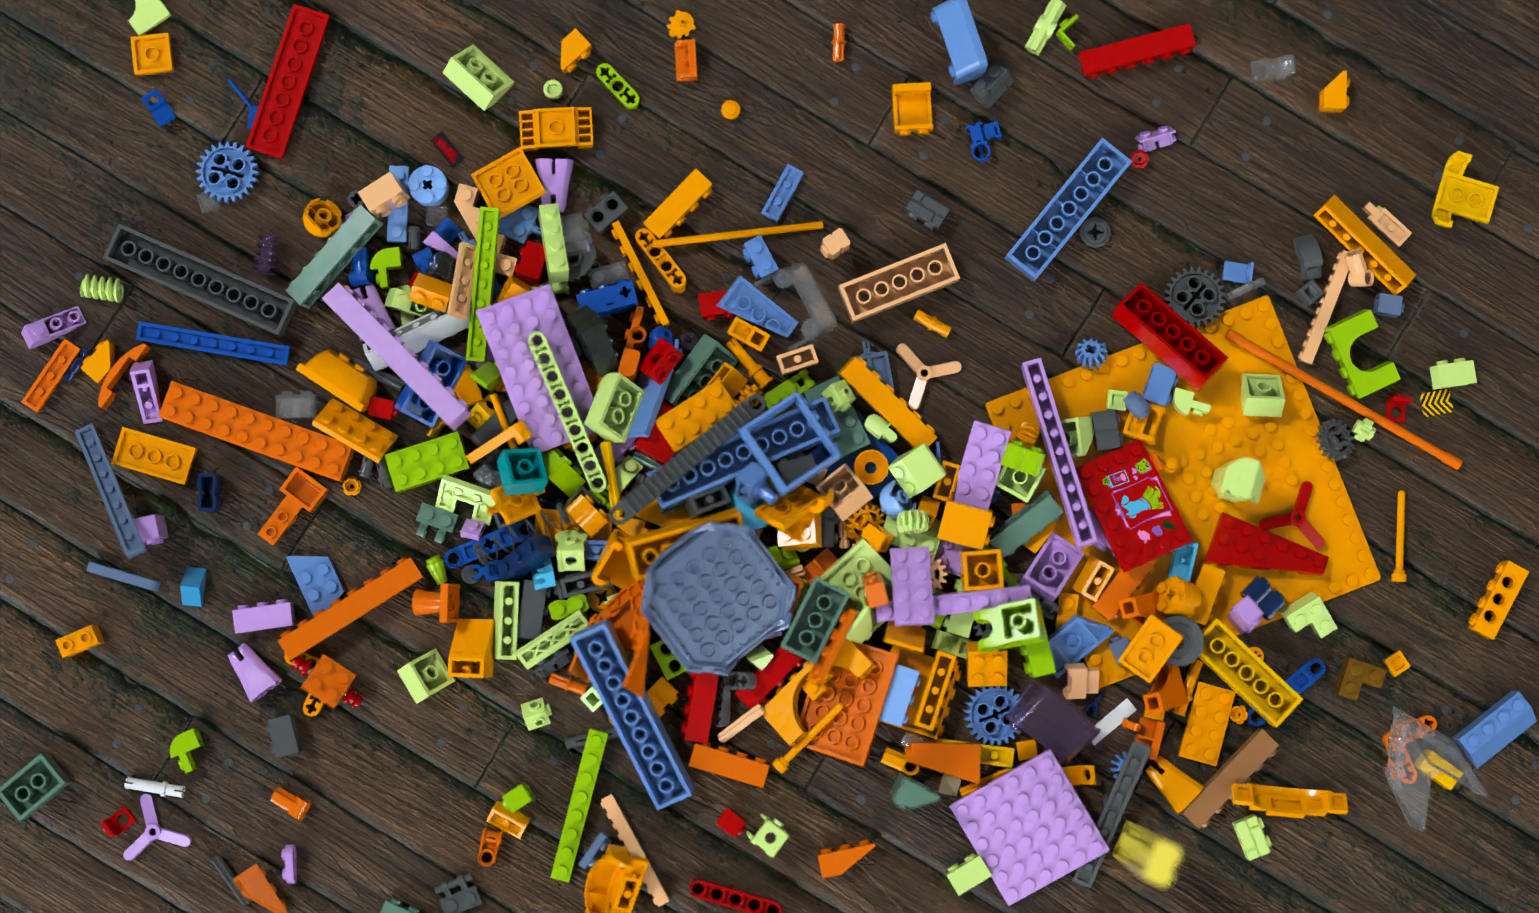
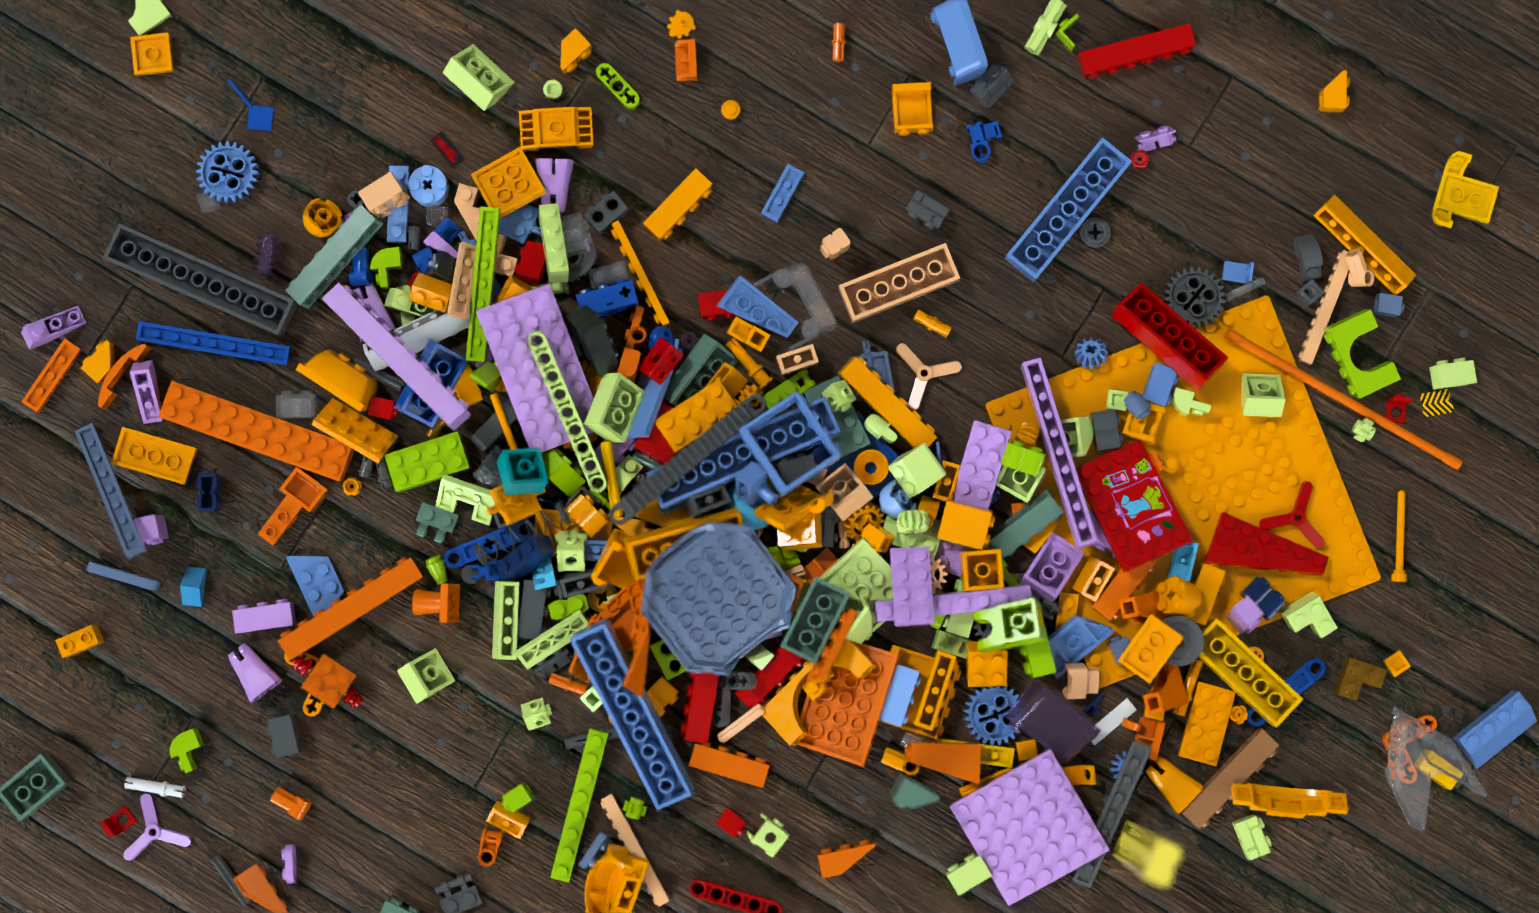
dark blue axle [63,347,92,383] -> none
yellowish green piece [80,274,124,303] -> none
blue bracket [140,89,176,127] -> none
red plate [245,4,331,160] -> none
light orange slope [448,618,495,678] -> none
lavender plate [460,519,485,541] -> none
yellow bracket [466,394,496,430] -> none
light orange beam [466,419,533,464] -> none
light orange beam [635,228,687,294] -> none
light orange piece [652,221,823,248] -> none
medium blue brick [742,235,779,283] -> none
light orange piece [772,702,844,774] -> none
orange brick [861,571,889,608] -> none
light orange slope [882,620,926,653] -> none
dark tan slope [937,773,961,796] -> none
yellowish green brick [1211,457,1265,503] -> none
clear brick [1250,54,1296,82] -> none
dark grey gear [1315,419,1354,461] -> none
light nougat hinge [1362,202,1412,248] -> none
light orange brick [1468,561,1529,640] -> none
none -> lime gear [623,797,647,820]

